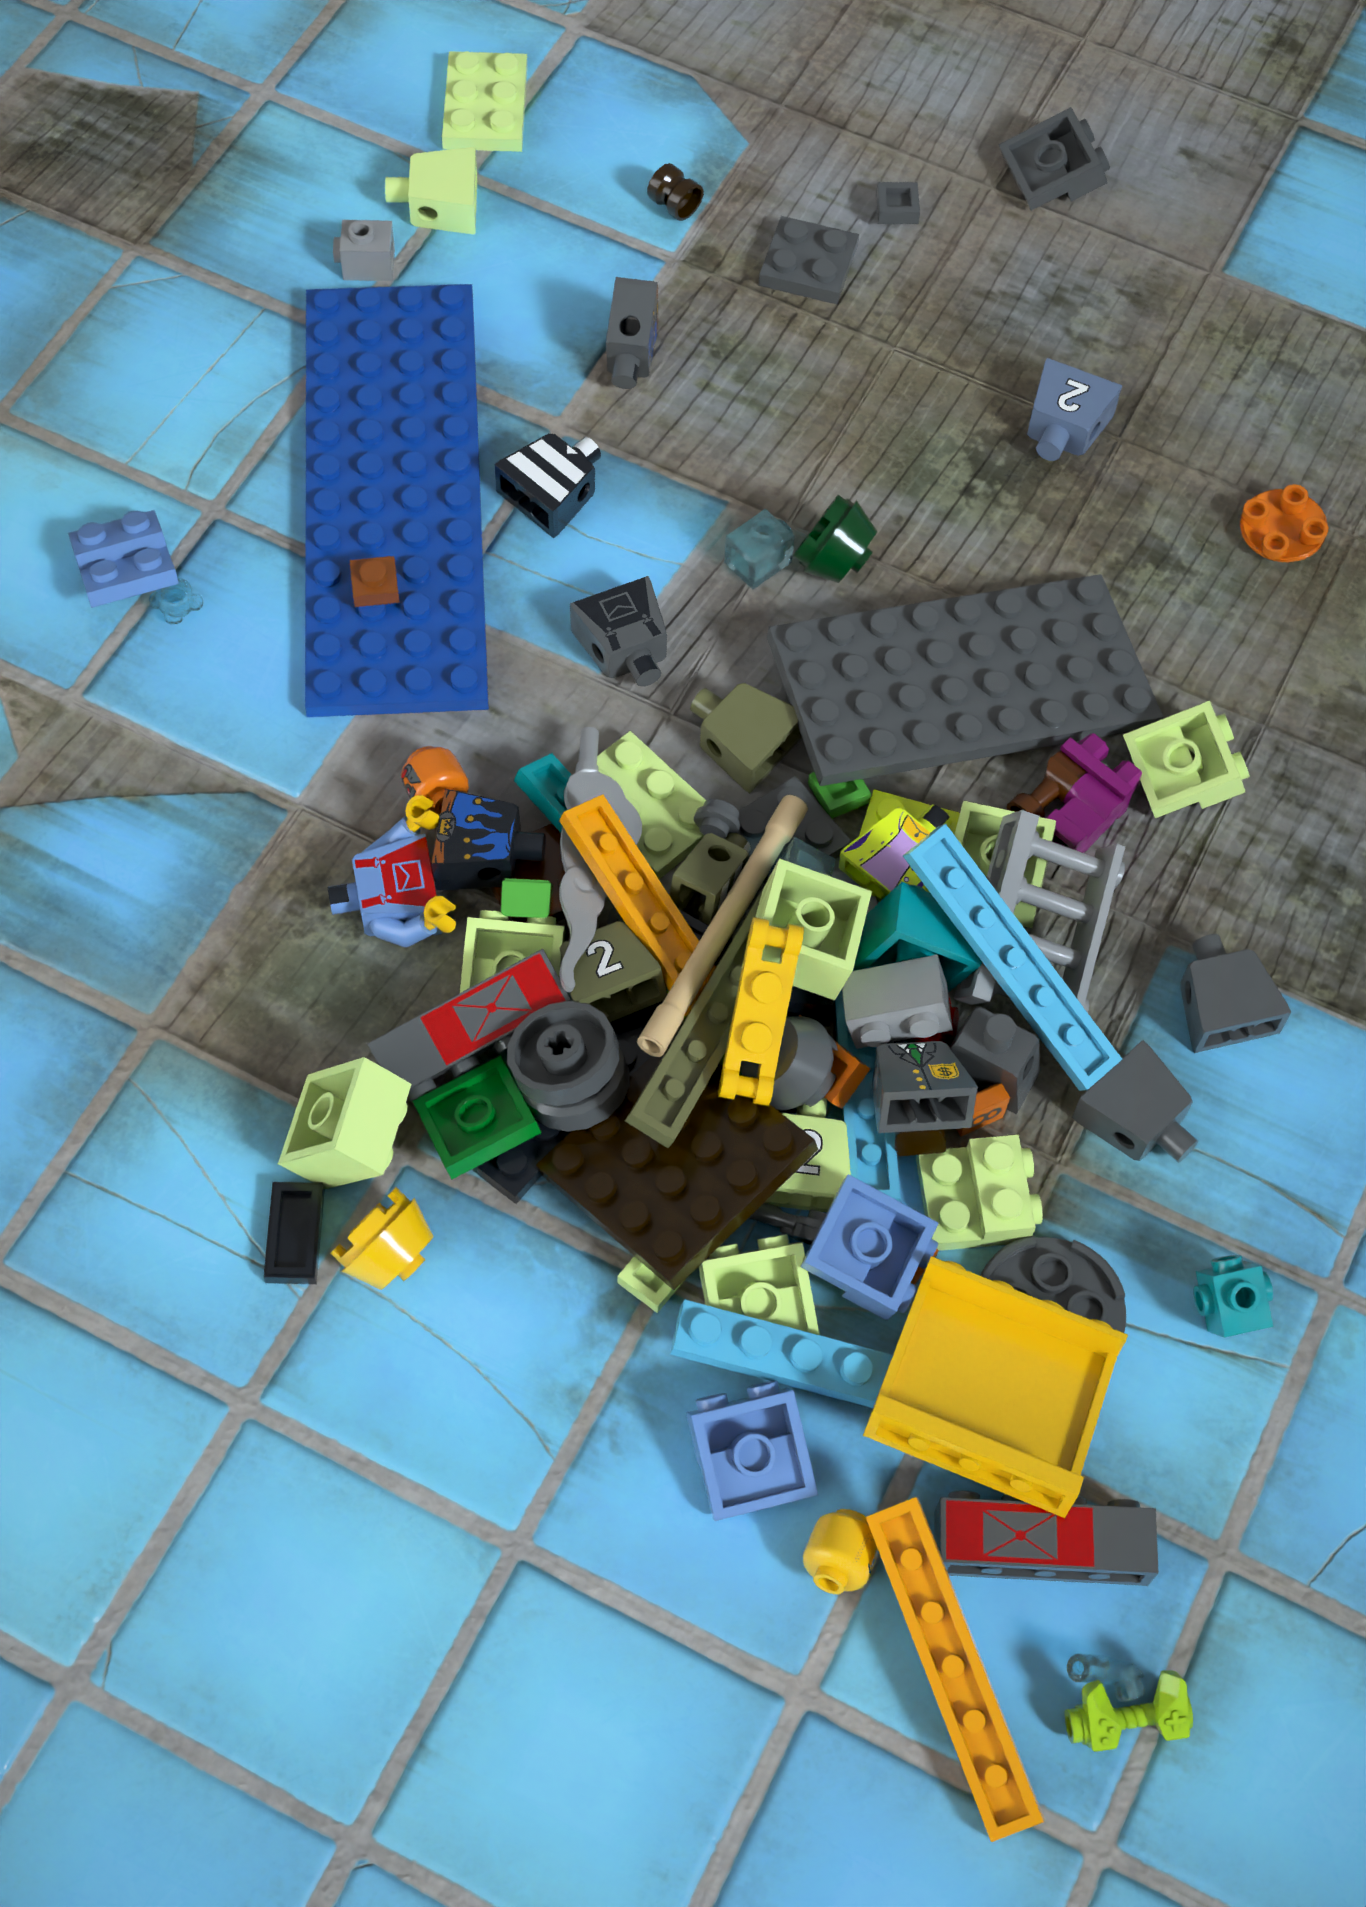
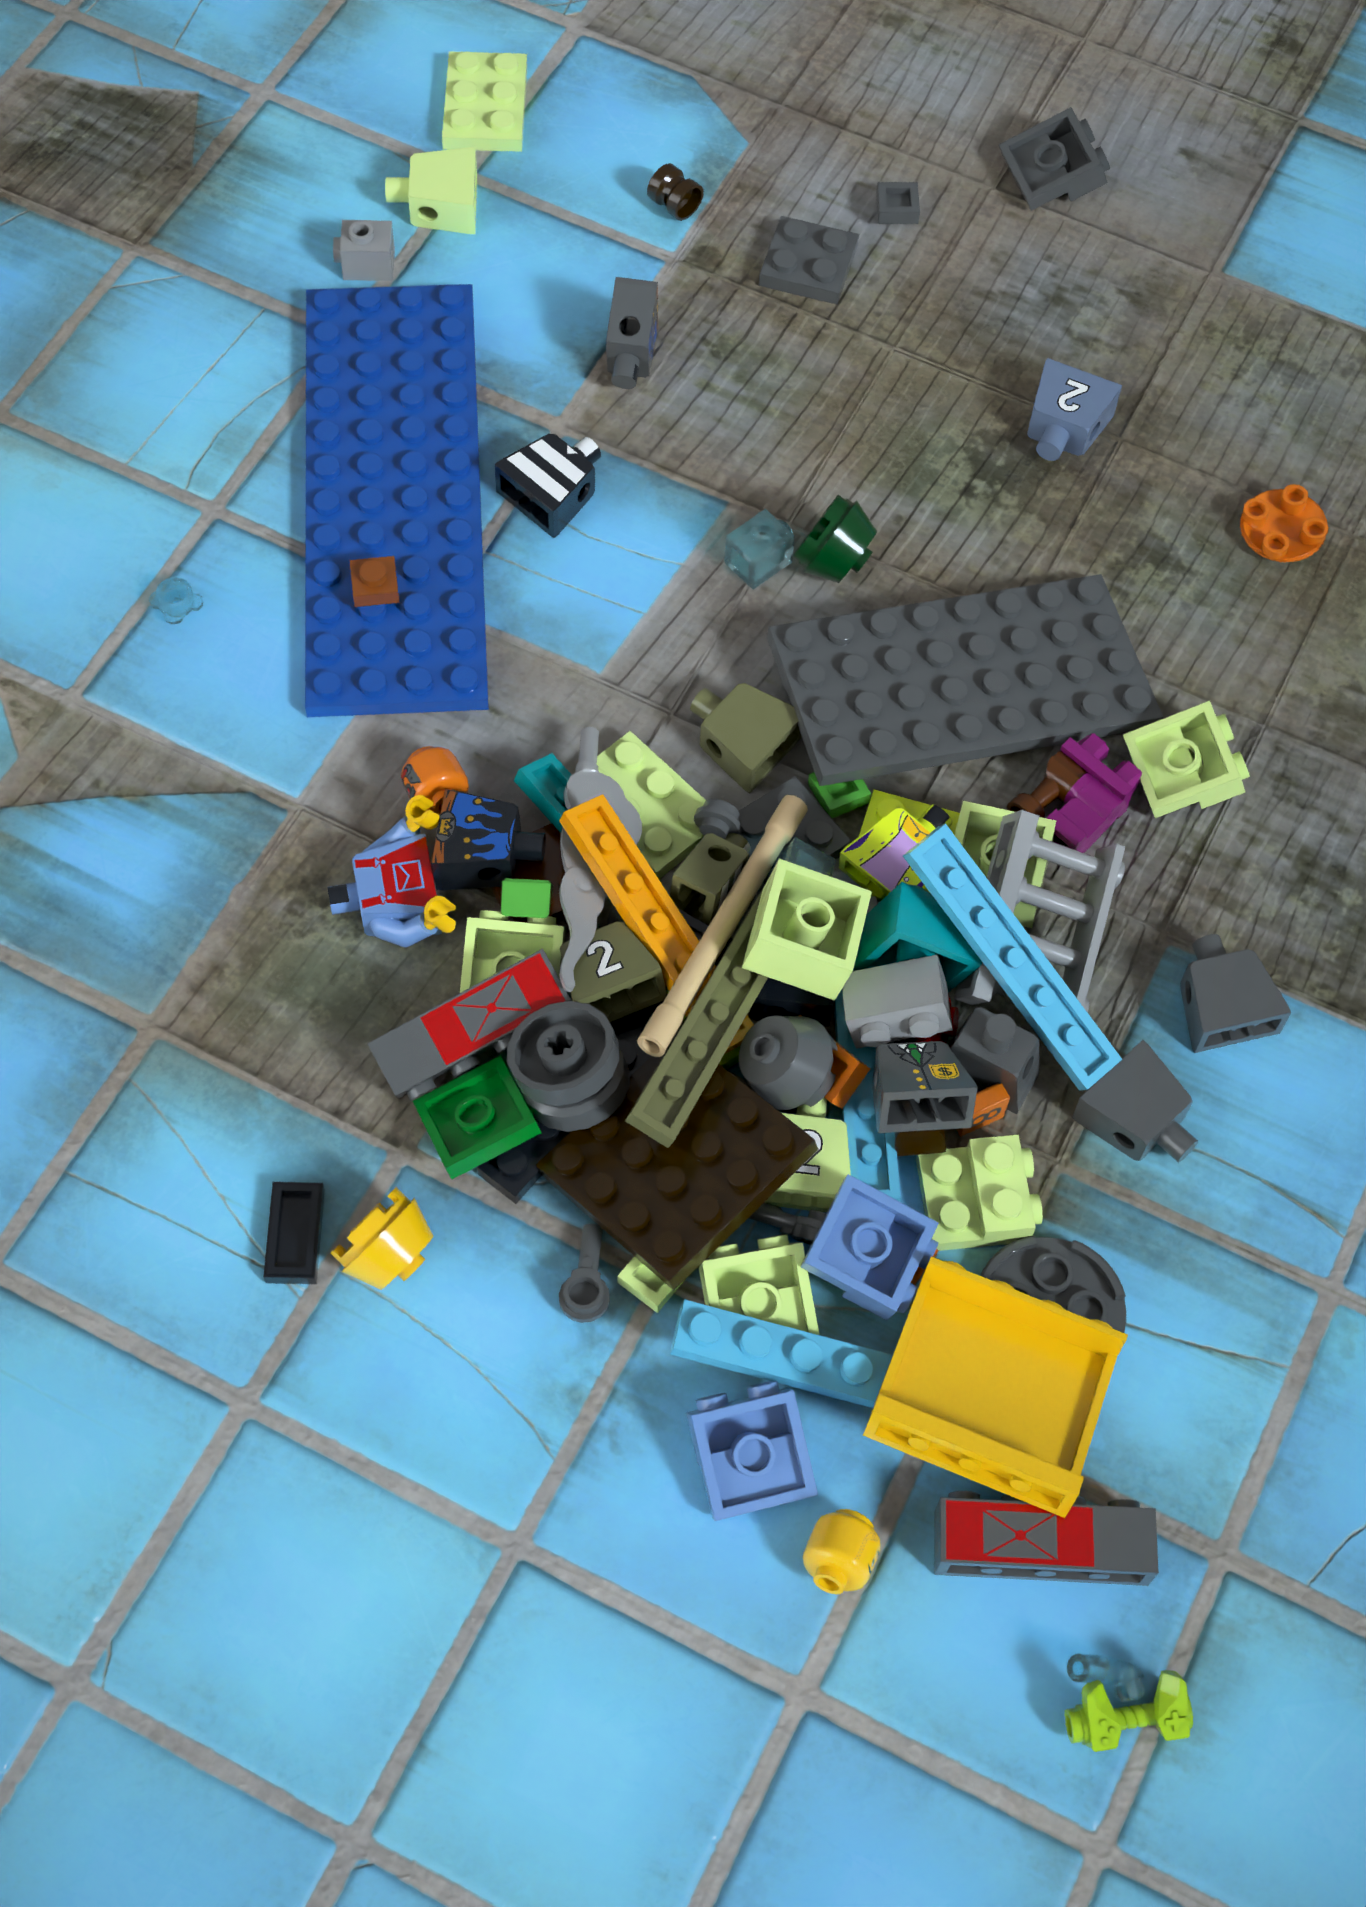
medium blue plate [68,510,179,608] -> none
yellowish green brick [278,1057,411,1189] -> none
dark grey torso [570,576,667,687] -> none
yellow plate [718,917,804,1106] -> none
light orange plate [866,1497,1045,1842] -> none
teal brick [1193,1255,1274,1338] -> none
none -> dark grey plate [559,1224,610,1323]

